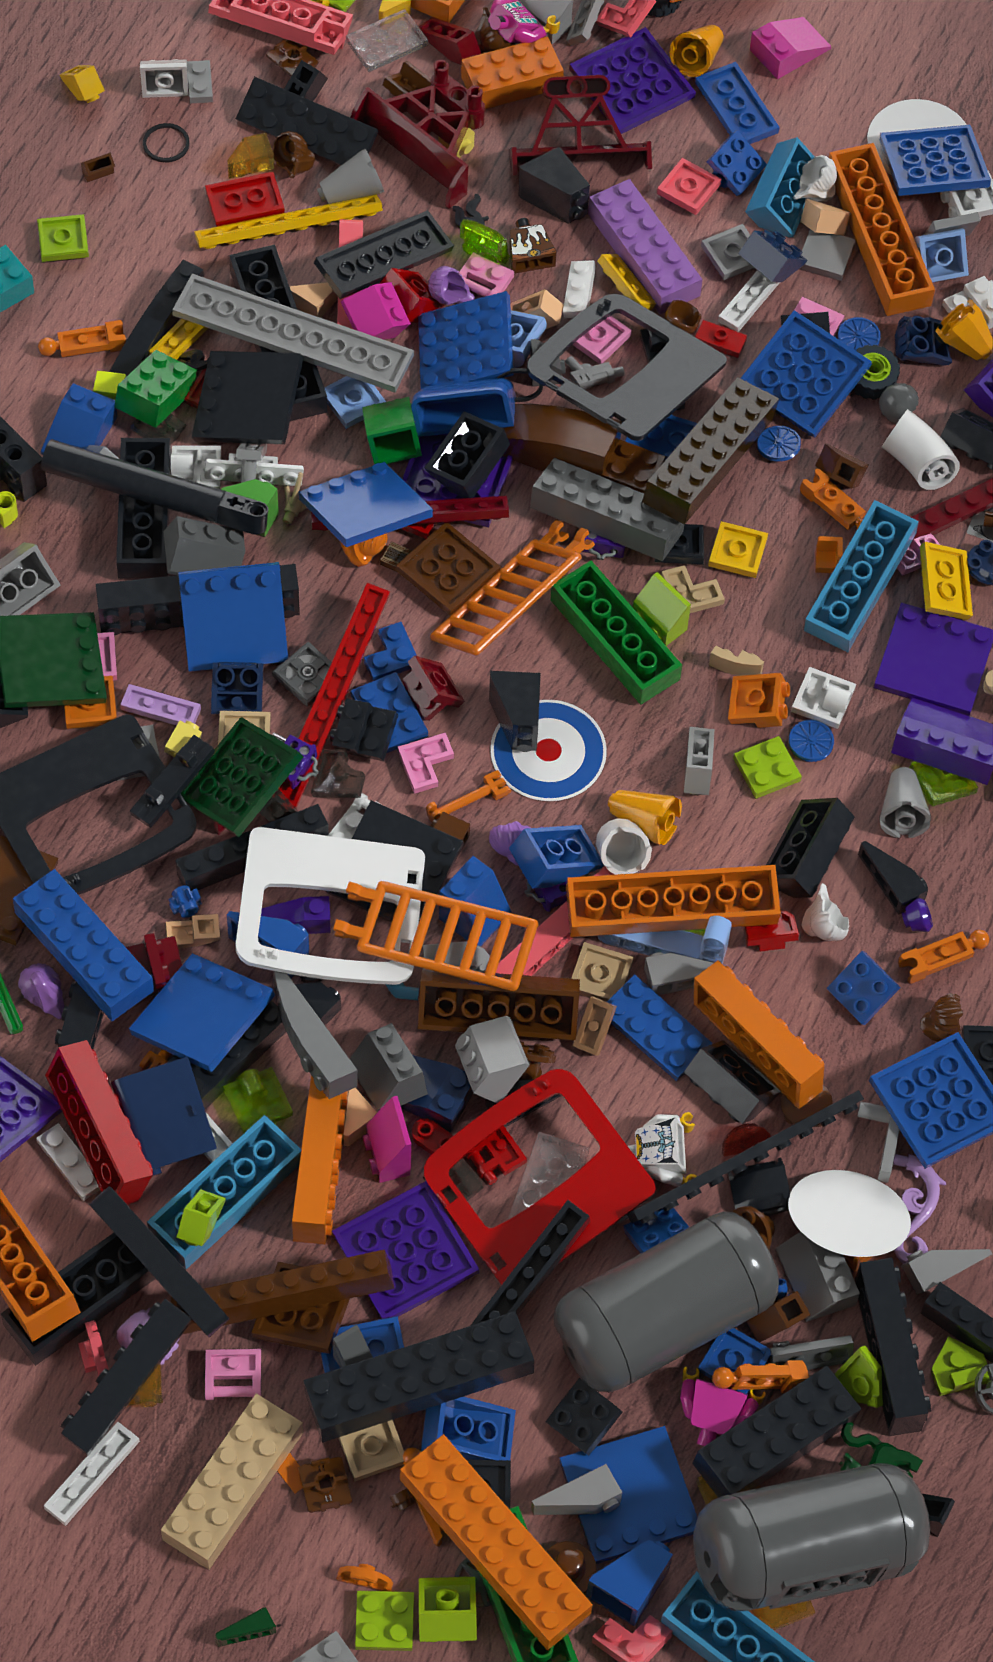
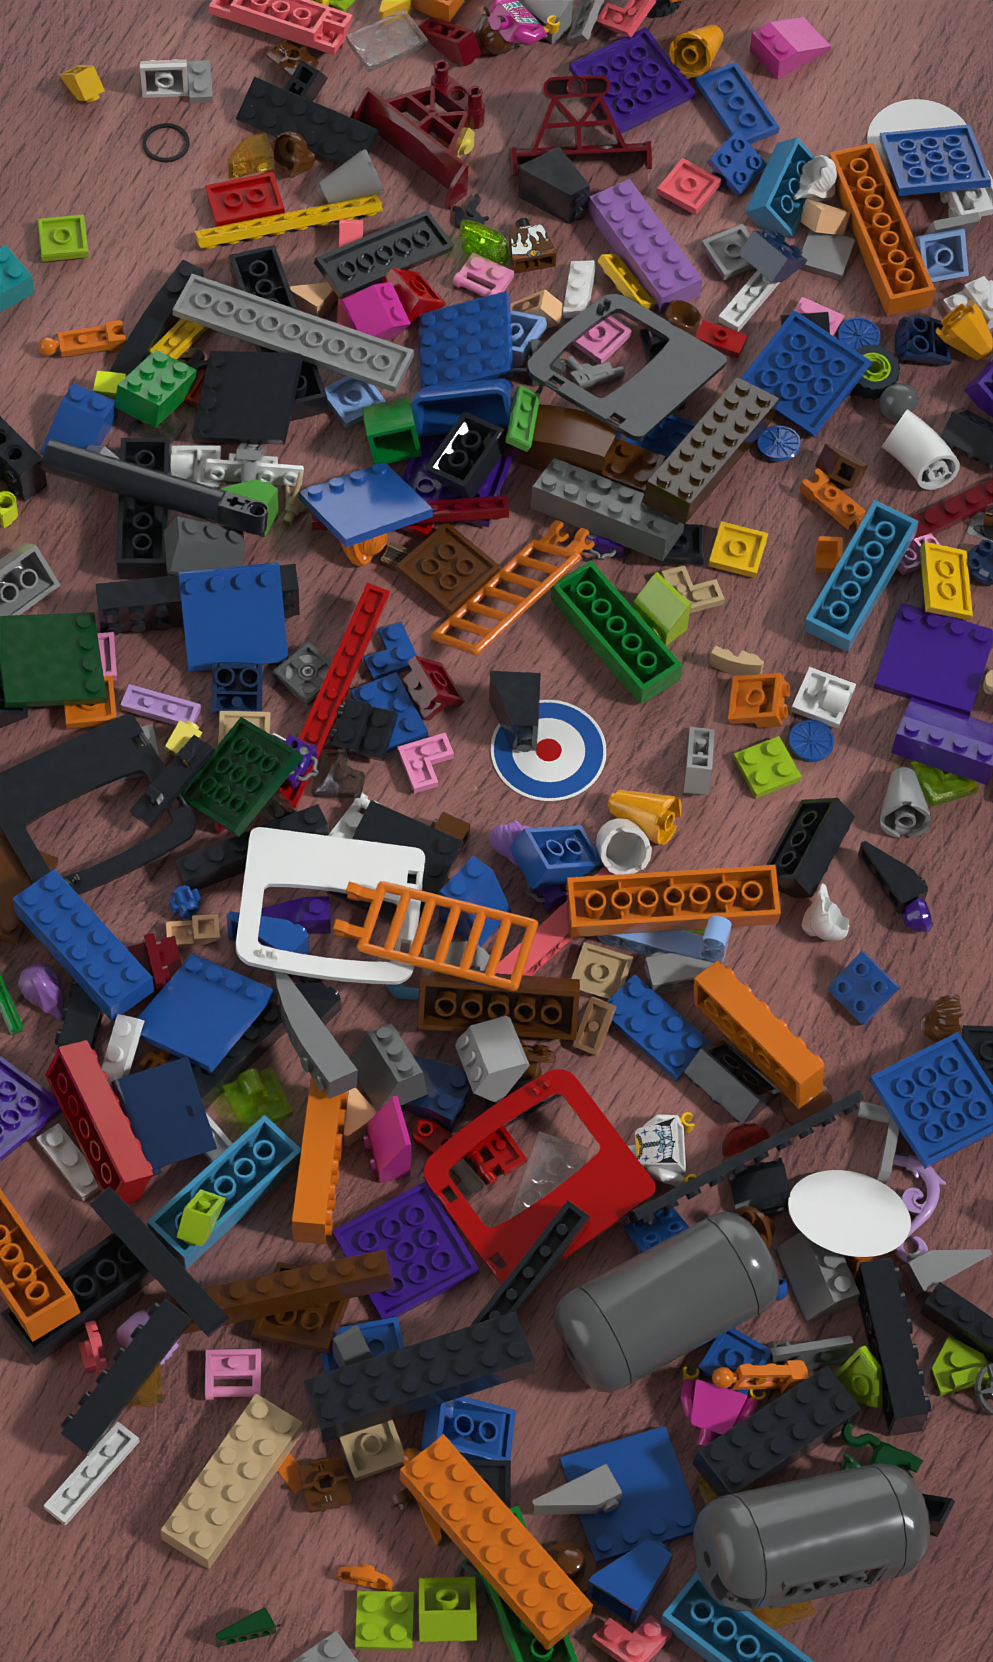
reddish brown piece [81,152,116,183] -> none
reddish brown bracket [382,61,431,107] -> none
orange hinge [426,770,511,822] -> none
medium lavender hair [428,266,475,305] -> none
orange brick [461,36,564,109] -> none
black plate [545,1378,623,1456] -> none
red plate [743,910,799,952] -> none
reddish brown slope [745,1291,811,1343] -> none
orange plate [898,929,990,984] -> none
none -> white plate [101,1014,144,1093]
none -> bright green tile [506,385,540,452]

